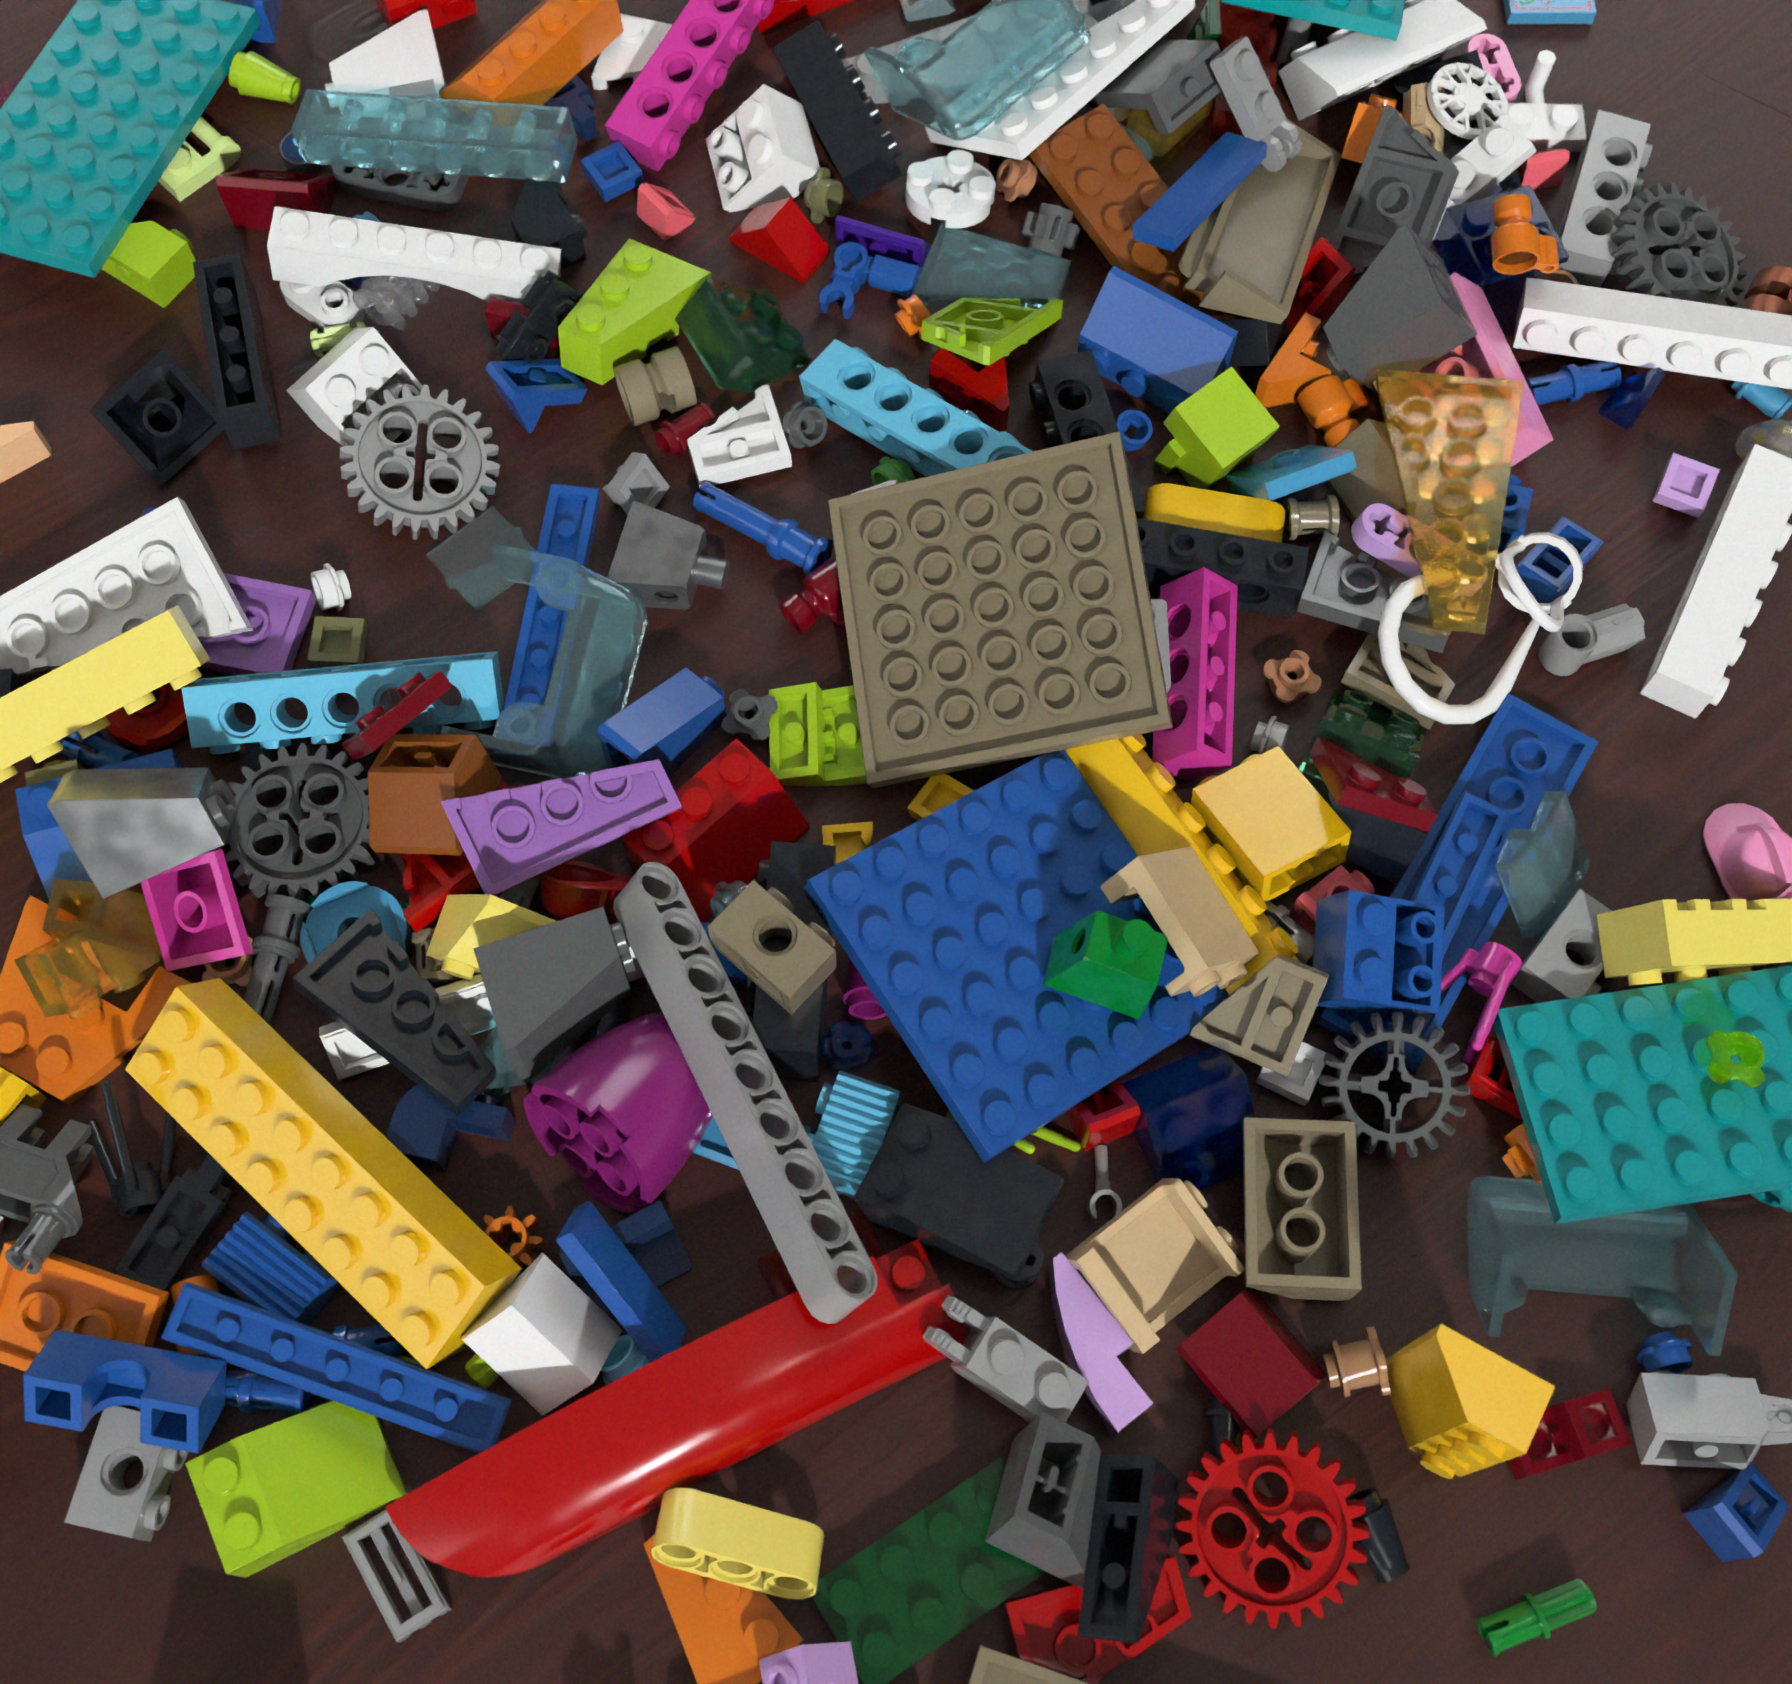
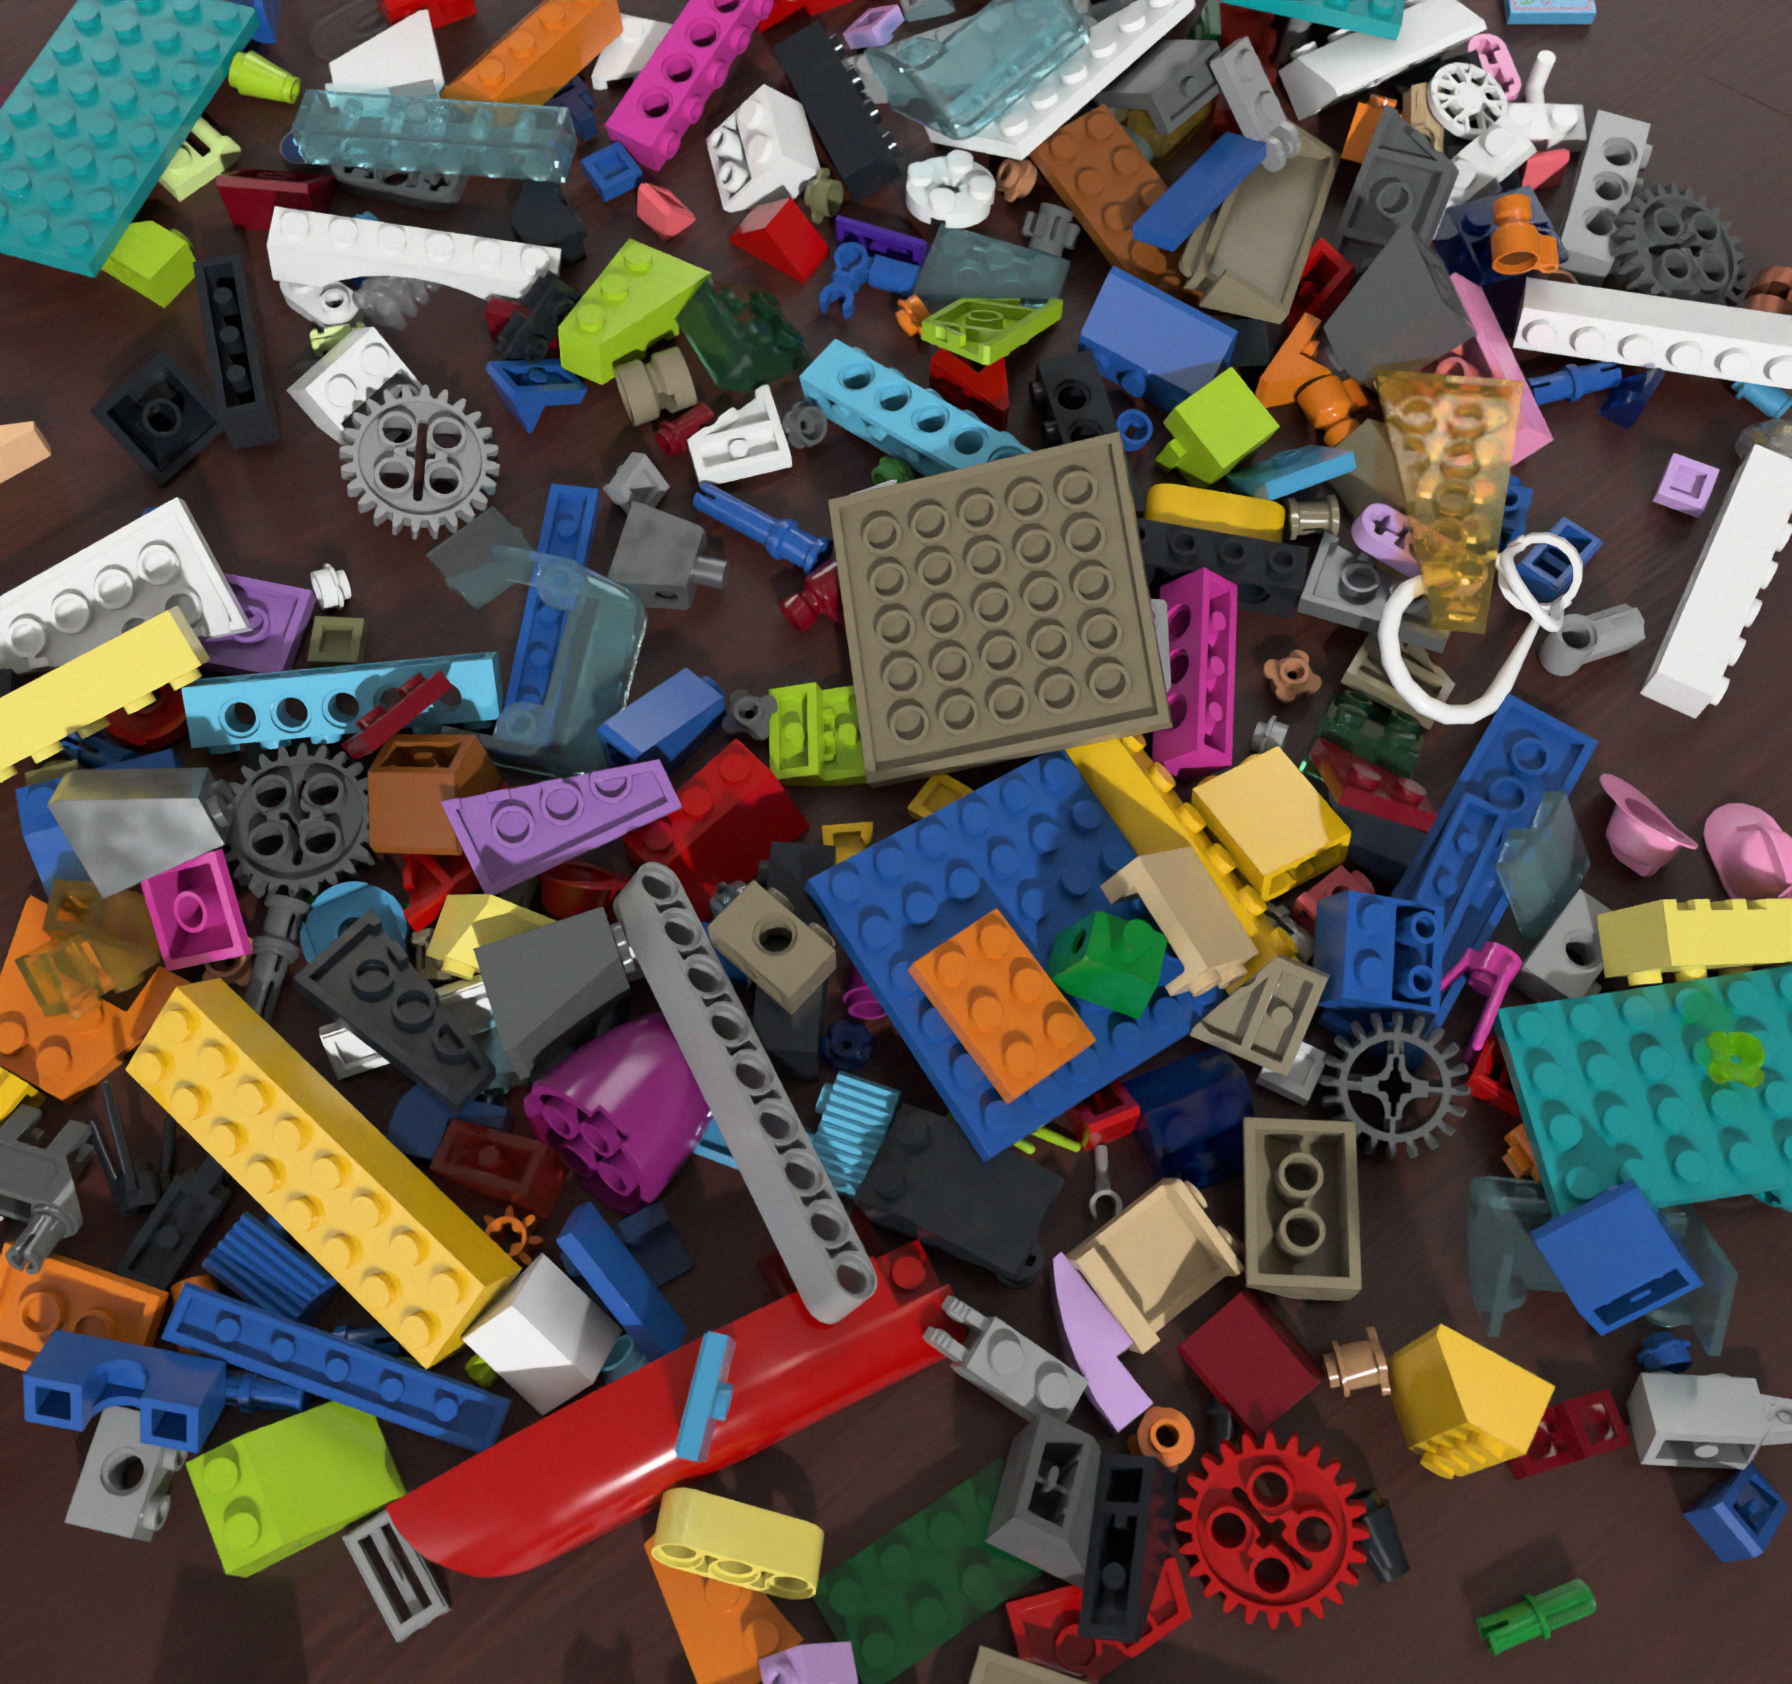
none -> clear red slope [429,1118,570,1220]
none -> dark azure plate [674,1331,736,1462]
none -> lavender plate [843,4,905,50]
none -> orange plate [908,908,1097,1105]
none -> orange brick [1127,1406,1195,1474]
none -> blue slope [1530,1179,1704,1336]
none -> bright pink piece [1599,773,1698,877]

